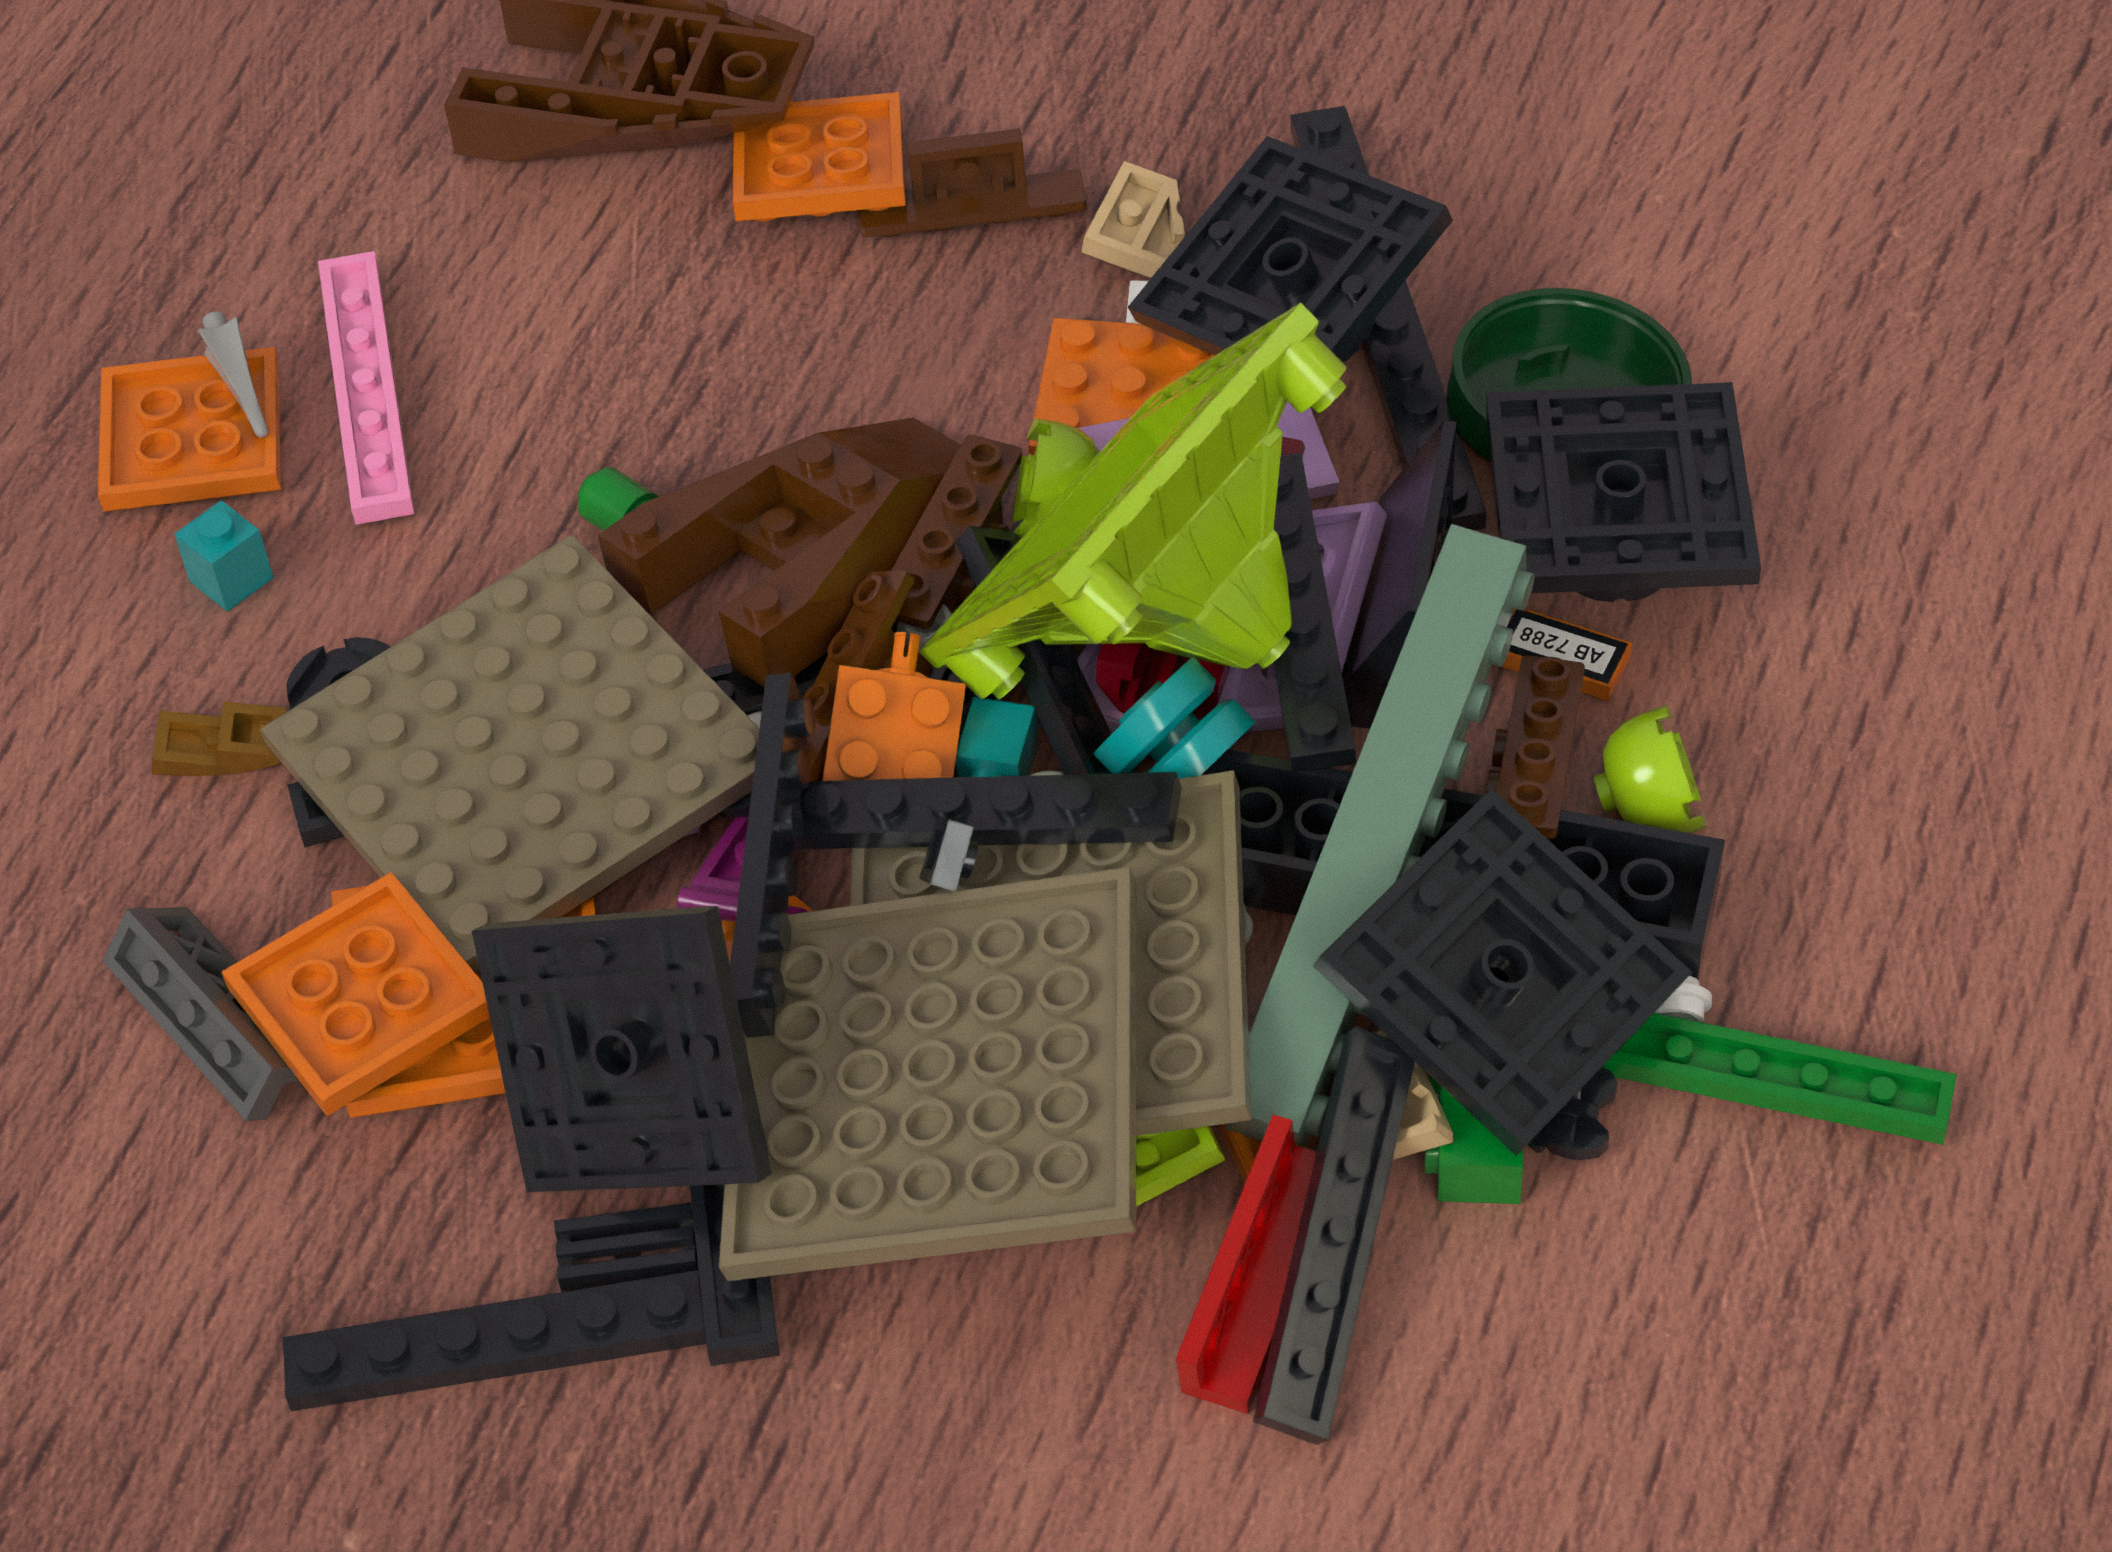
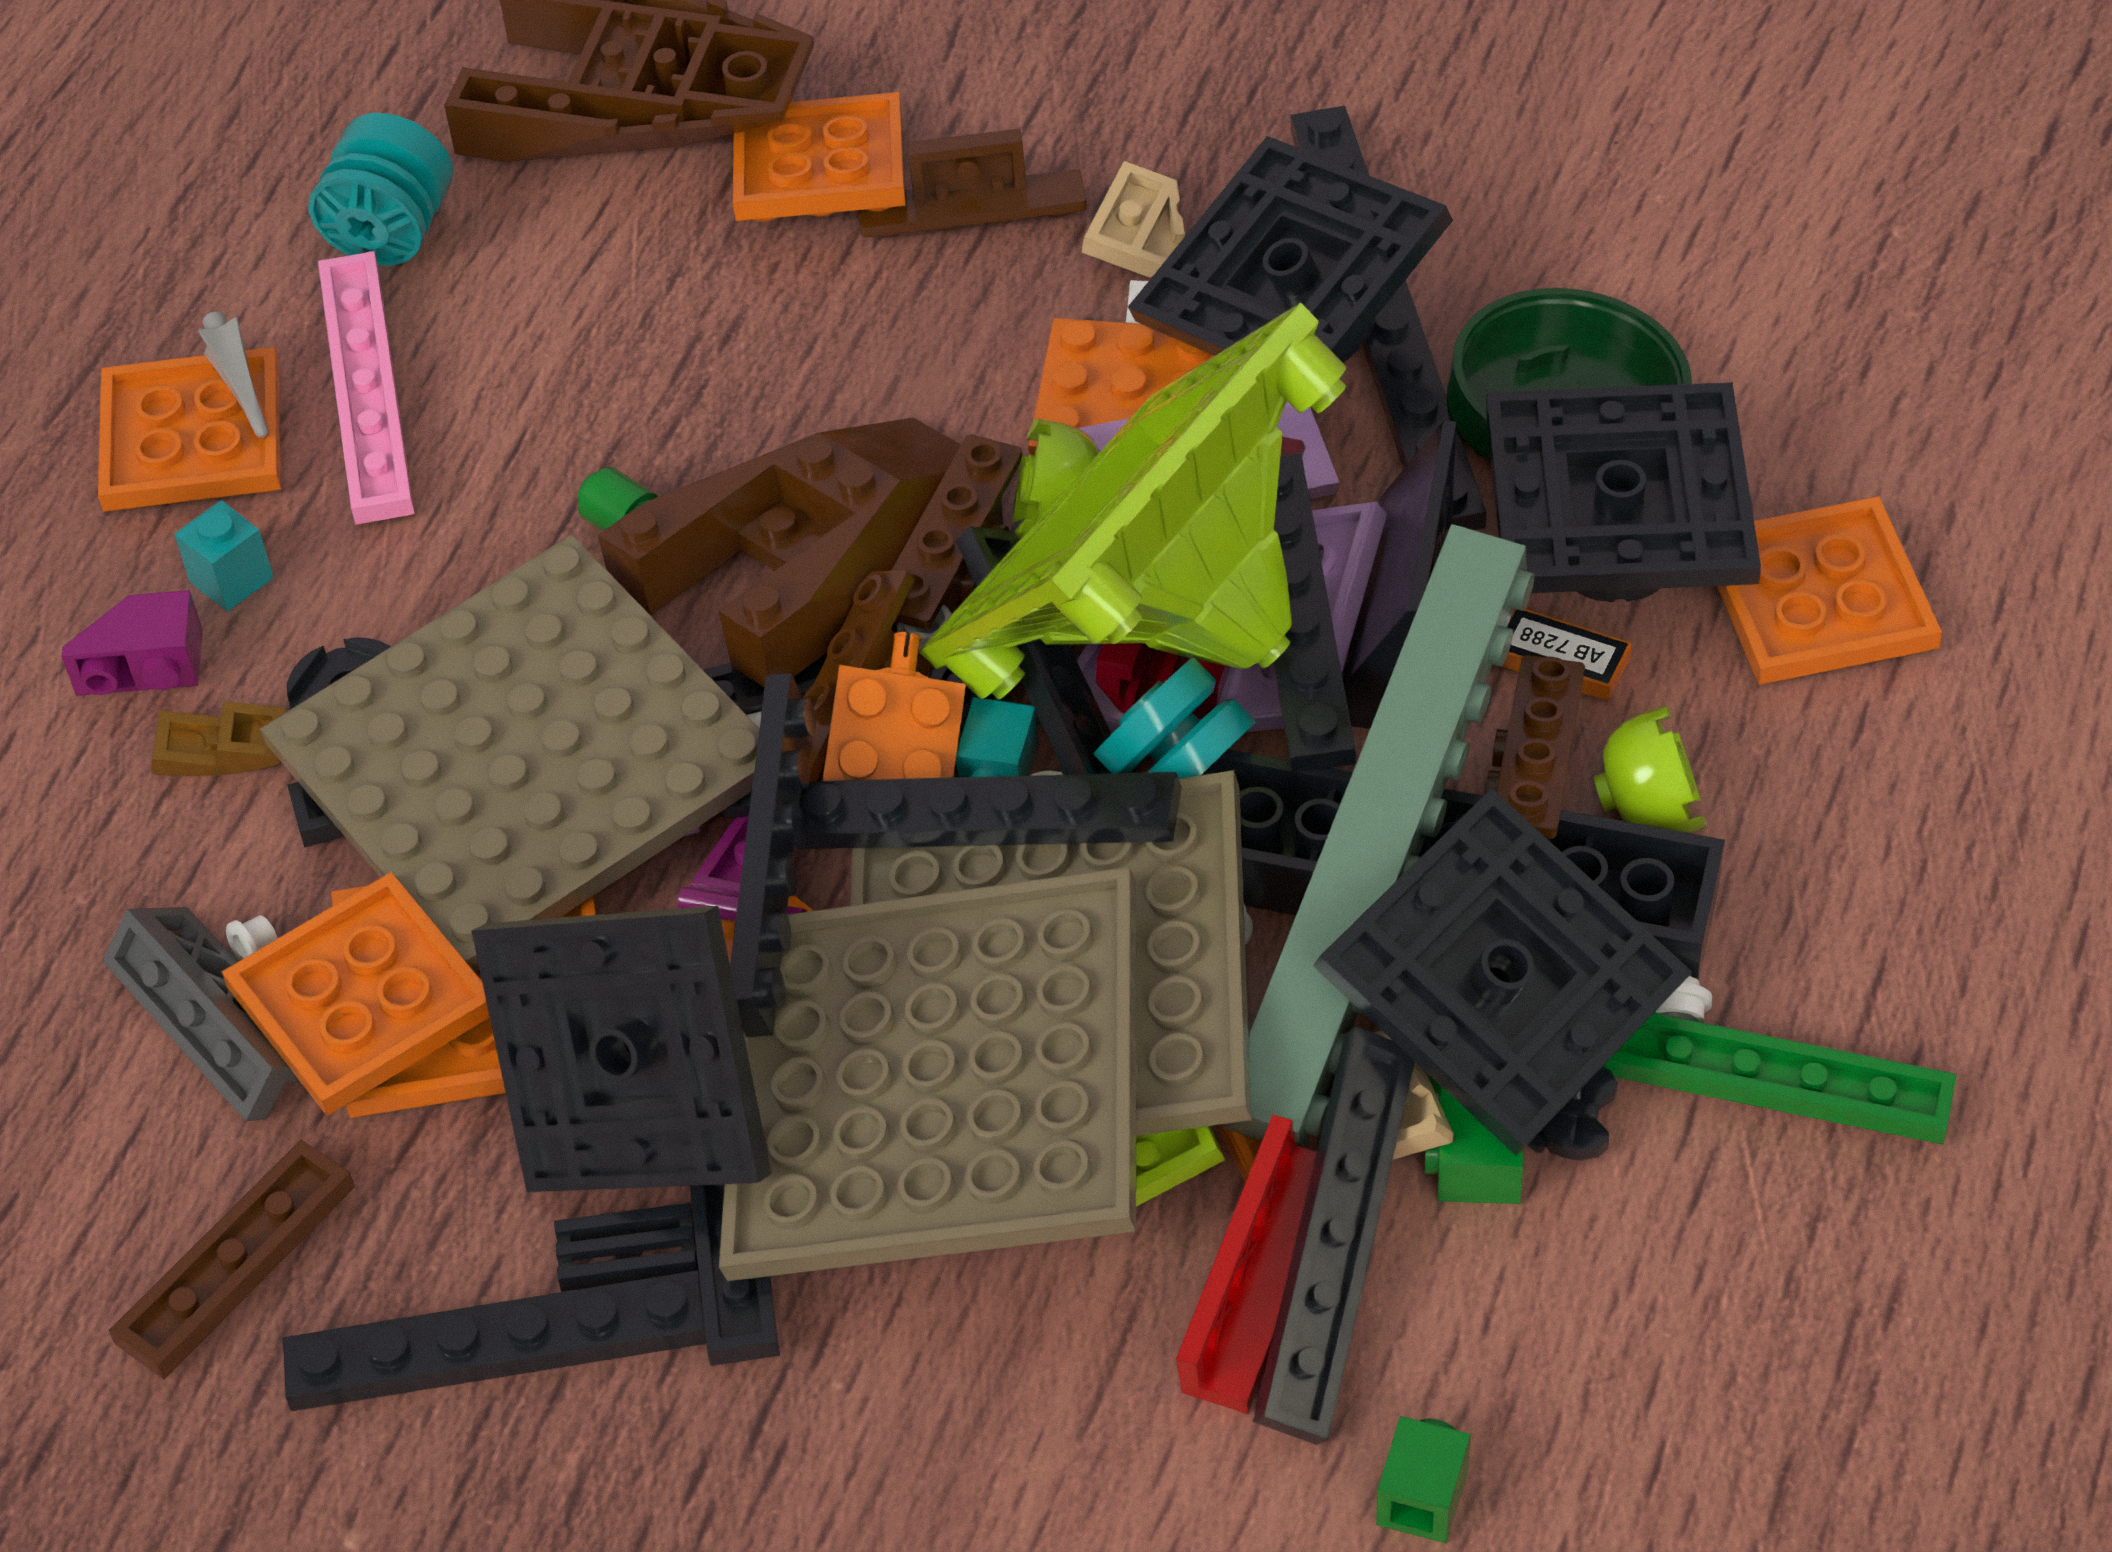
plate [919,815,978,891] -> none
none -> magenta slope [61,590,203,696]
none -> reddish brown plate [109,1139,355,1380]
none -> white piece [226,915,278,961]
none -> teal wheel [308,112,454,266]
none -> green brick [1376,1416,1471,1544]
none -> orange plate [1717,496,1942,685]

